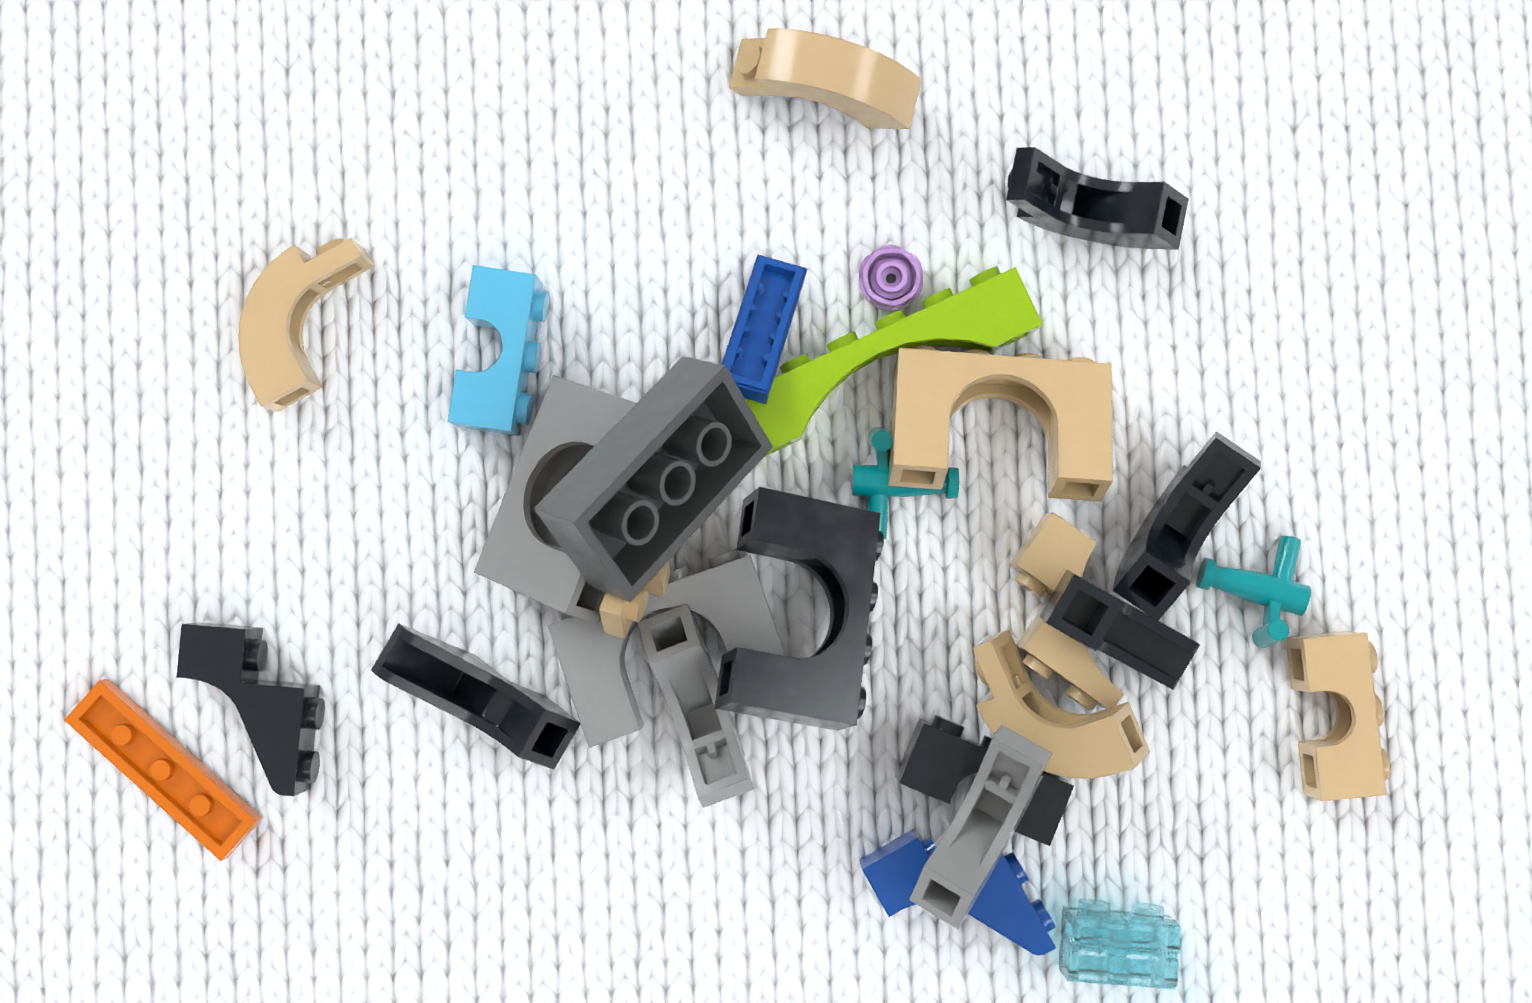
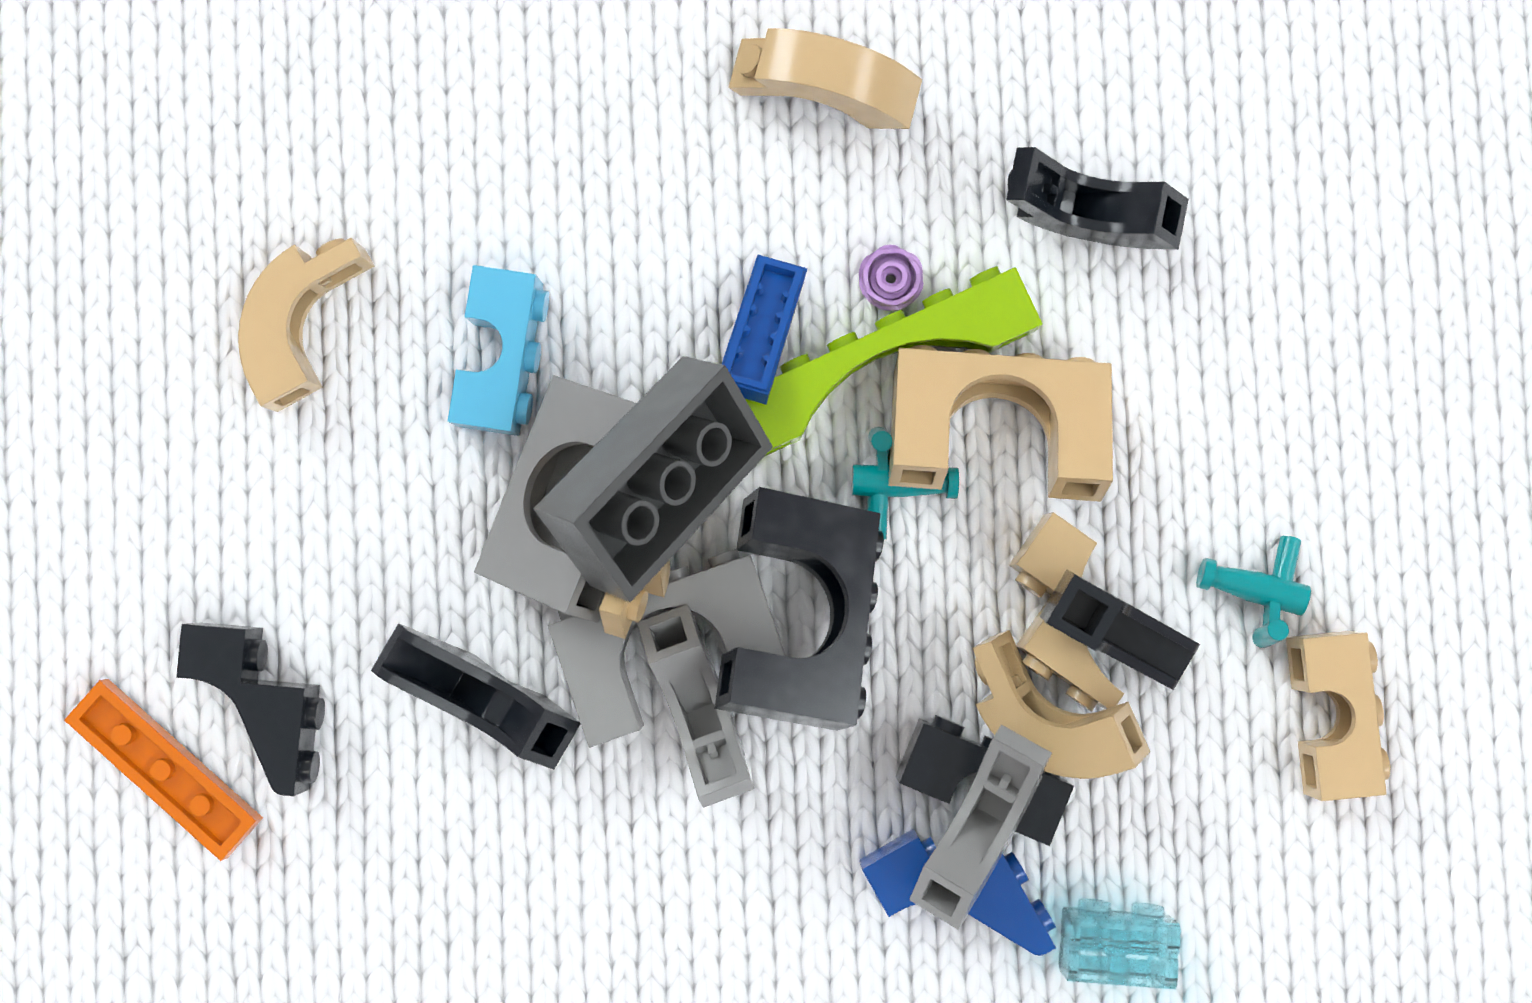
black arch [1113,431,1261,621] -> none

